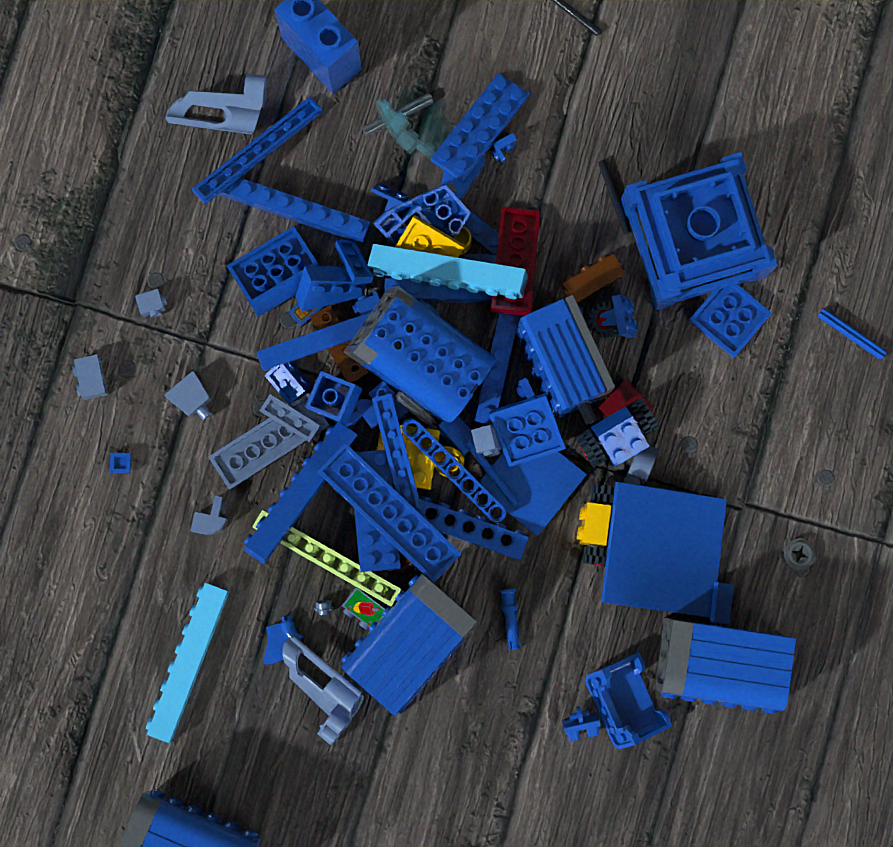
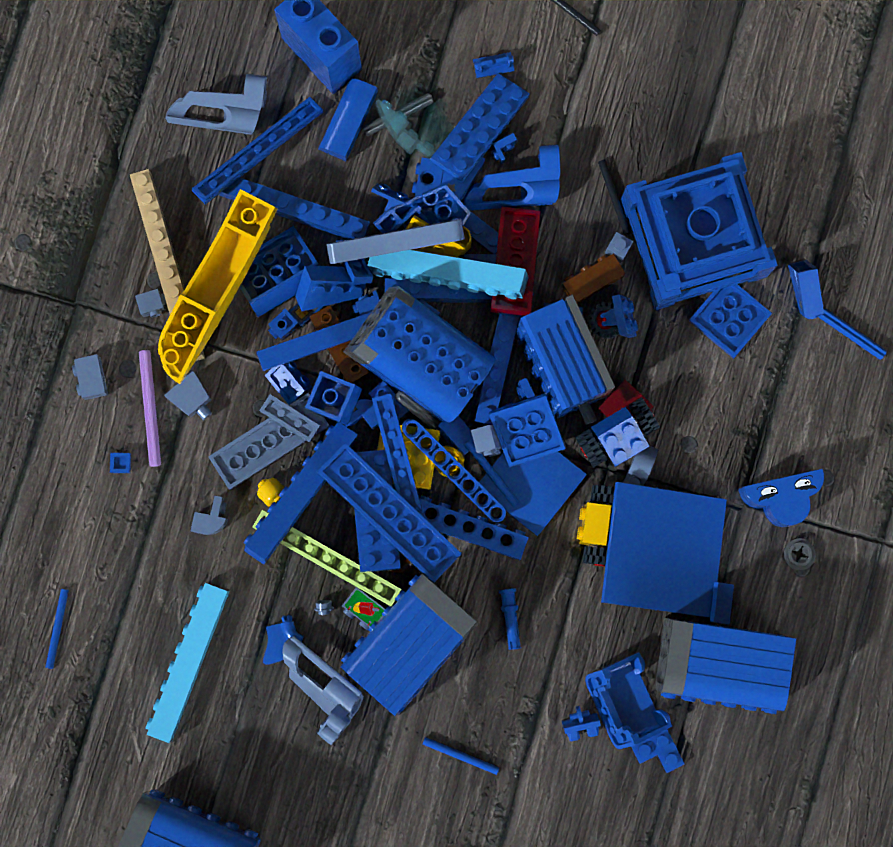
none -> blue bar [45,589,69,669]
none -> tan brick [130,169,205,361]
none -> lavender axle [139,350,161,467]
none -> yellow slope [158,189,278,384]
none -> yellow head [257,478,284,507]
none -> blue brick [268,308,300,341]
none -> blue brick [318,79,378,161]
none -> sand blue beam [326,219,465,264]
none -> blue brick [412,157,444,197]
none -> blue bar [422,737,500,775]
none -> blue panel [464,144,560,211]
none -> blue hinge [473,52,515,78]
none -> sand blue brick [605,232,633,263]
none -> blue plate [631,729,684,773]
none -> blue brick [738,469,824,527]
none -> blue slope [788,260,824,319]

